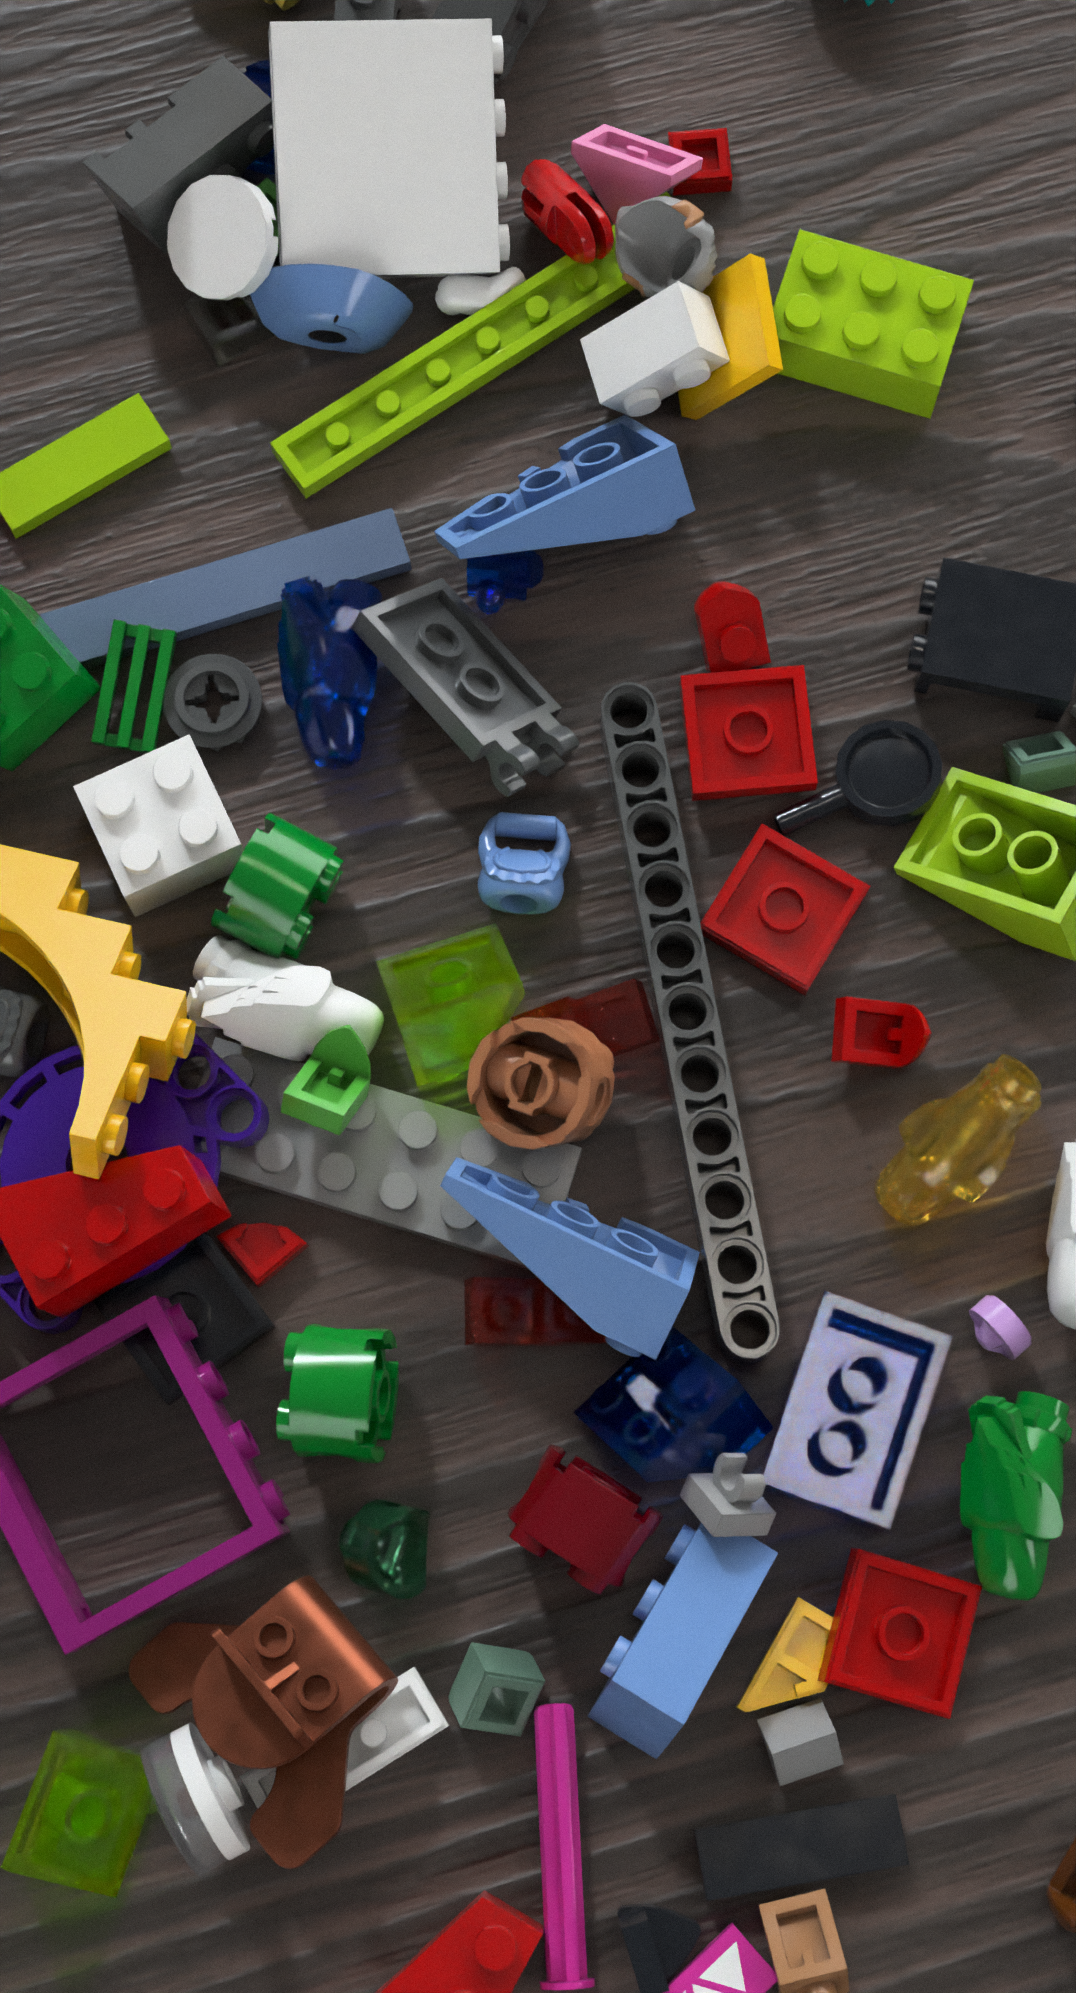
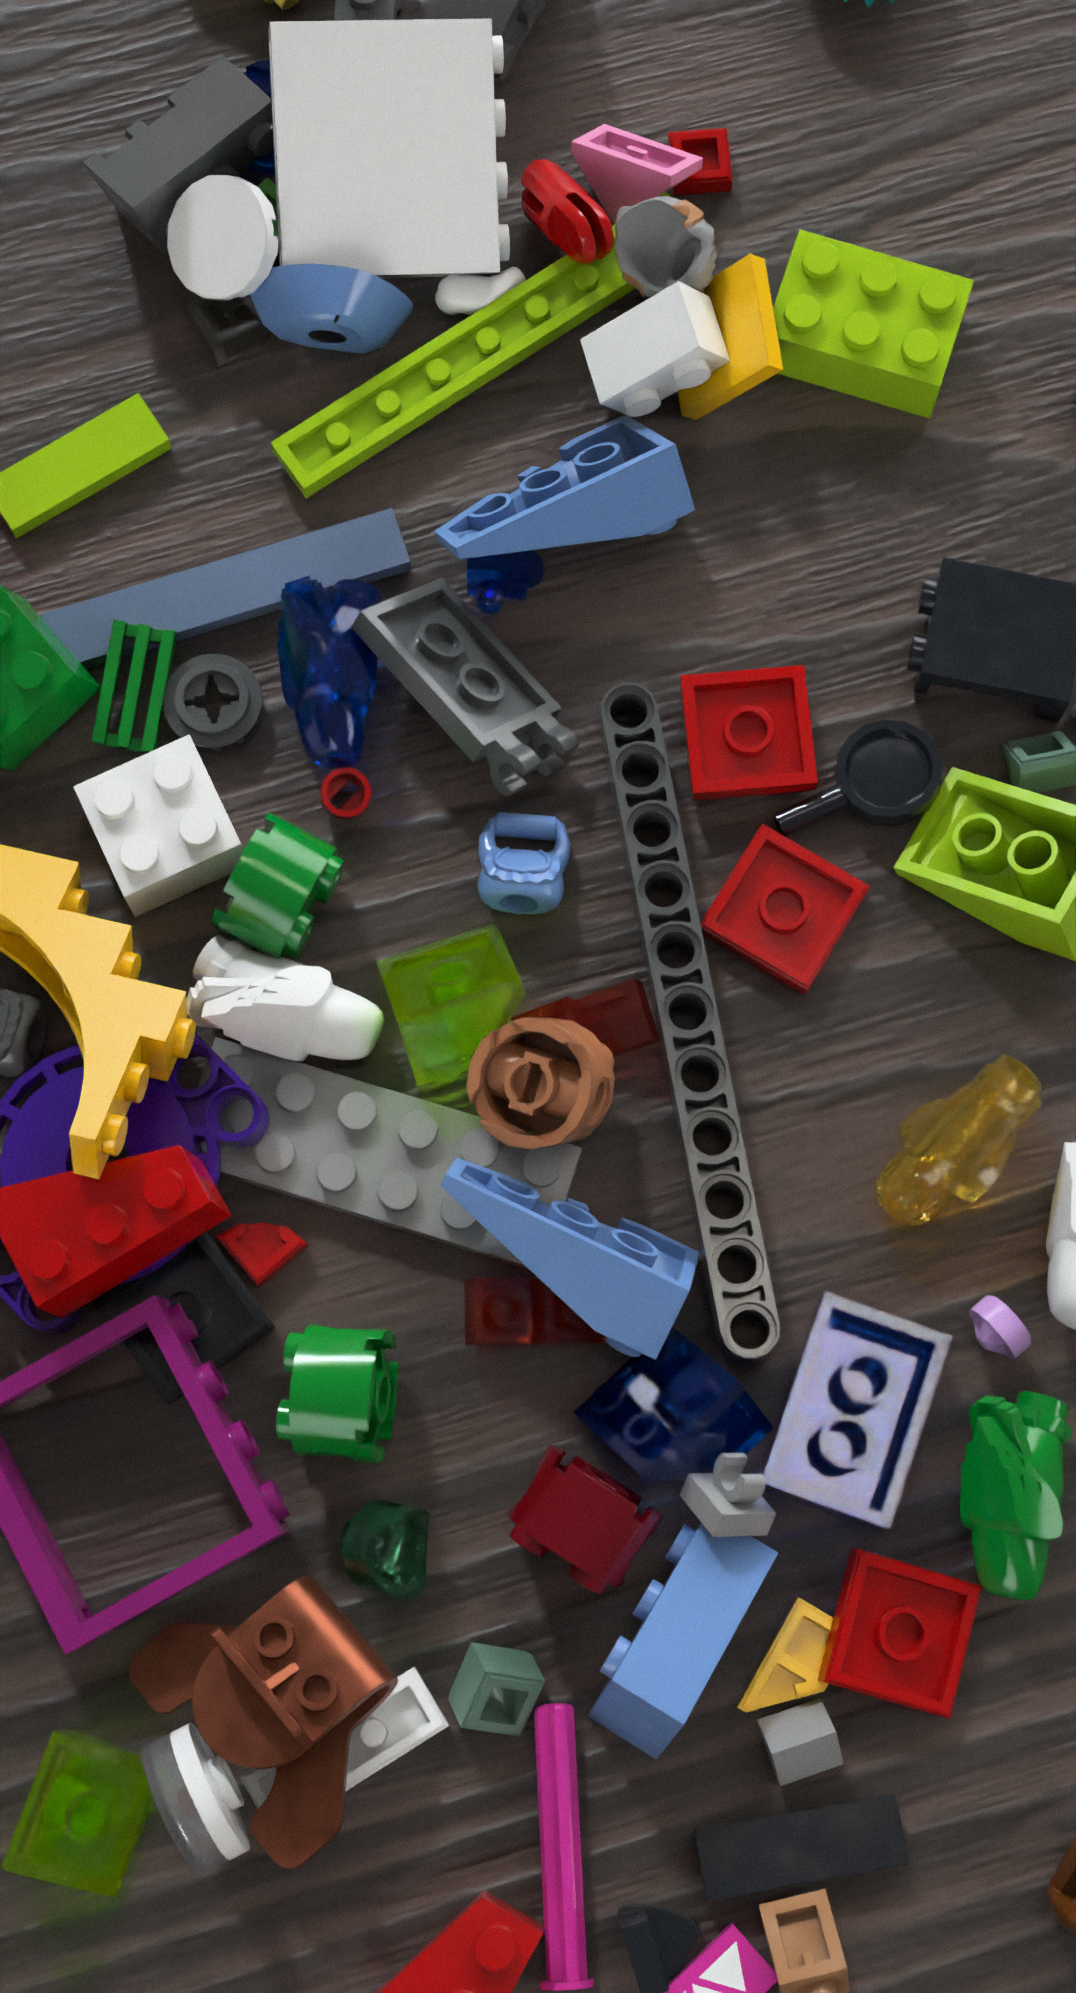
bright green plate [281,1025,371,1136] -> none
red plate [694,581,771,673] -> none
red plate [831,996,932,1069] -> none
none -> red hinge [319,767,371,820]

